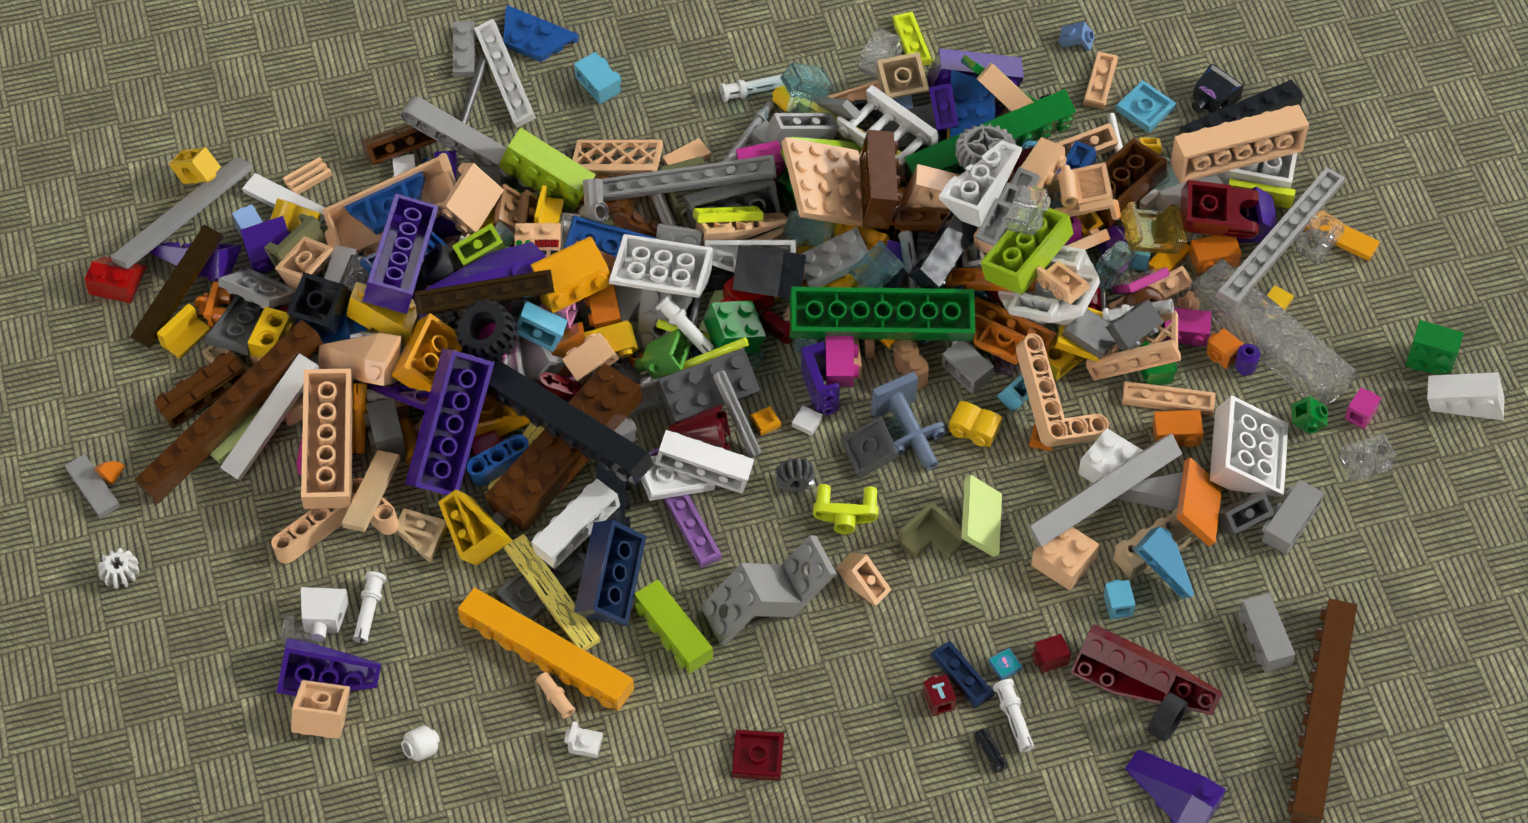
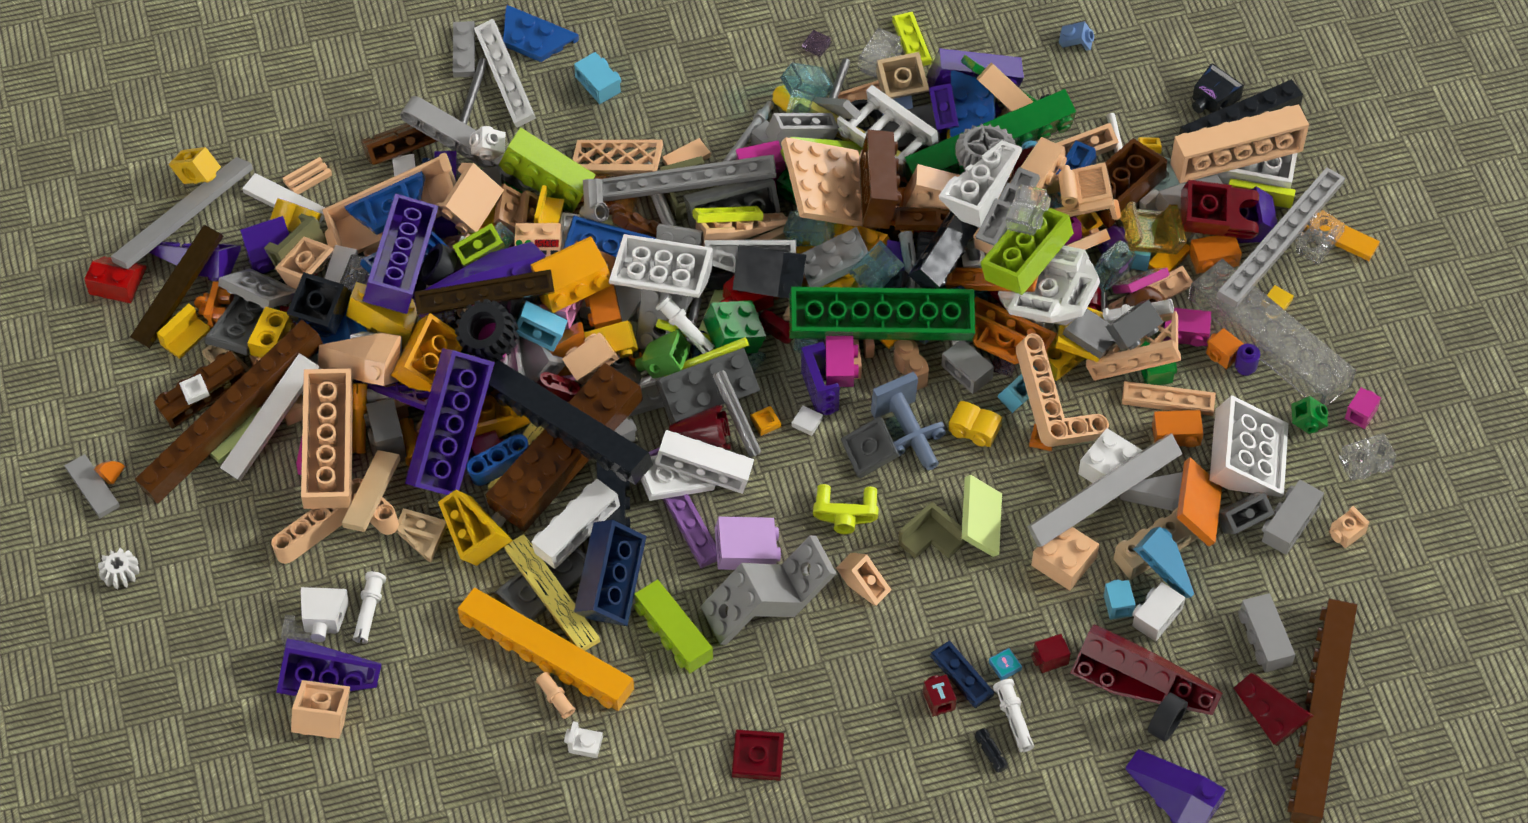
light blue brick [232,204,262,237] -> none
white head [401,725,440,761] -> none
white pin [720,74,786,103] -> none
dark grey gear [776,457,815,494] -> none
light nougat bracket [1036,261,1090,305] -> none
light nougat tile [1083,52,1118,110] -> none
medium azure tile [1115,80,1176,133] -> none
light nougat plate [1177,291,1200,310] -> none
green brick [1405,319,1464,375] -> none
white wedge [1427,372,1504,421] -> none
none -> white tile [179,374,210,405]
none -> white brick [469,126,505,160]
none -> lavender brick [715,517,781,570]
none -> clear purple tile [802,30,832,57]
none -> flat silver bar [829,58,850,98]
none -> white brick [1132,582,1186,642]
none -> dark red wing [1233,673,1314,746]
none -> light nougat brick [1329,506,1369,548]

